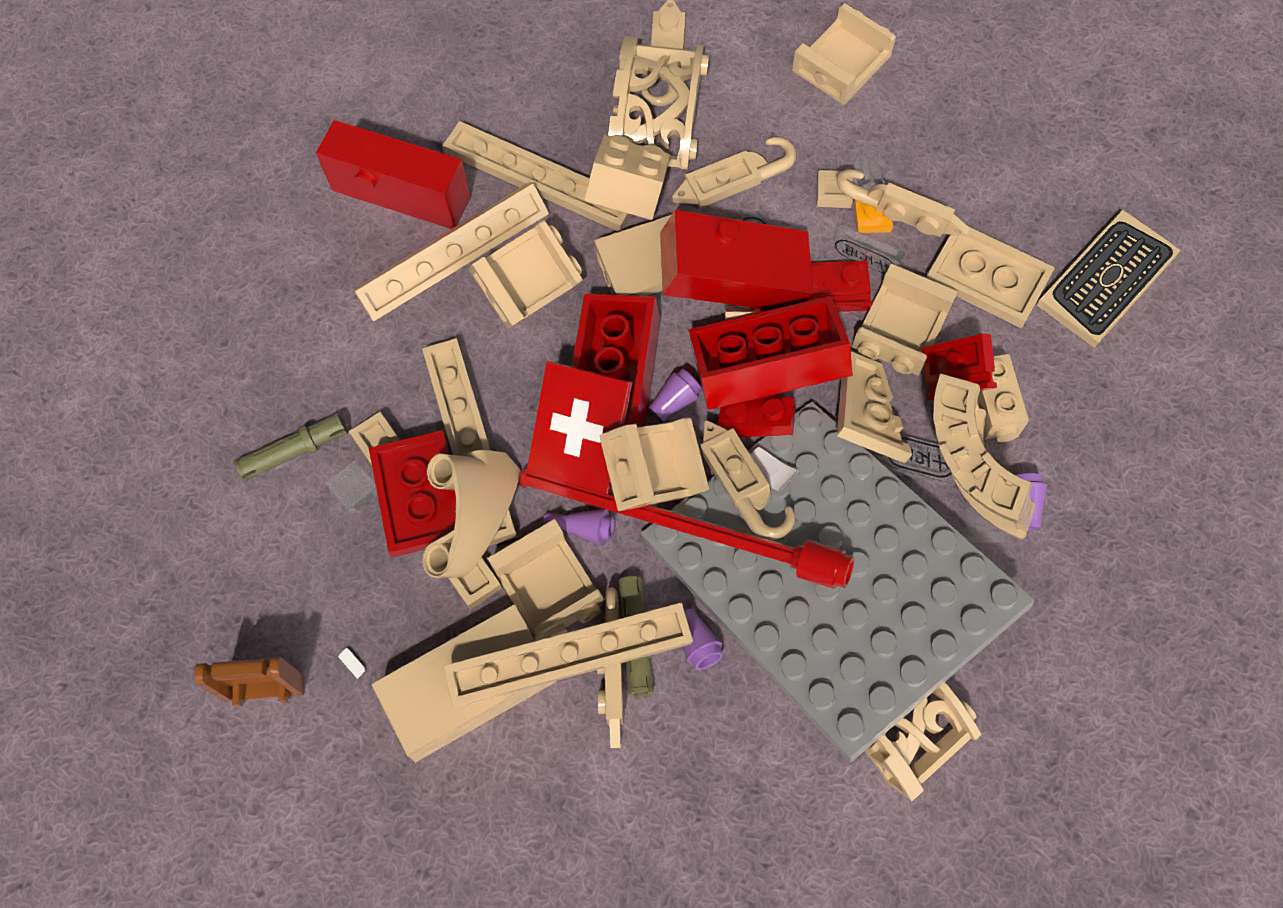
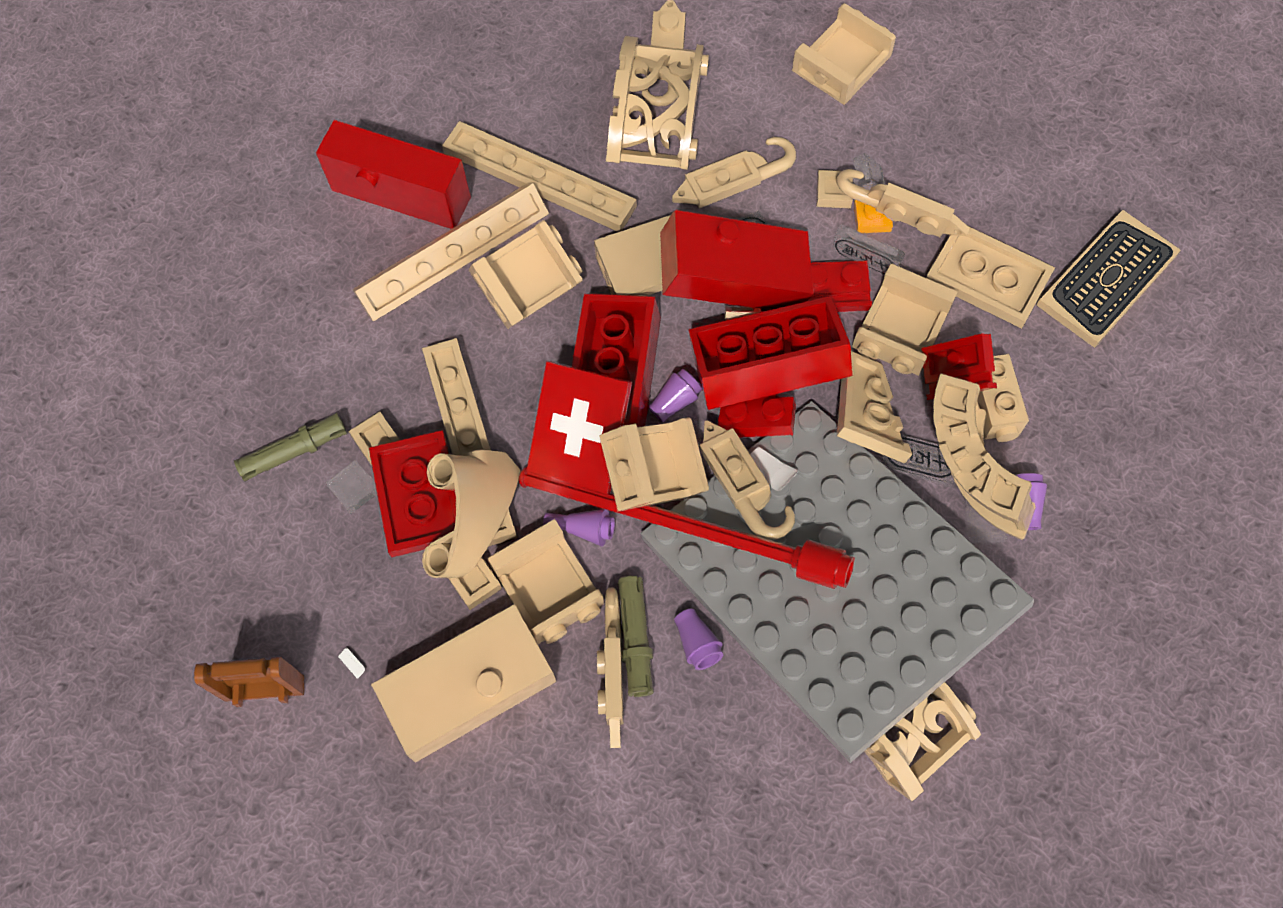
tan plate [443,603,693,709] -> none
tan brick [584,135,670,220] -> none

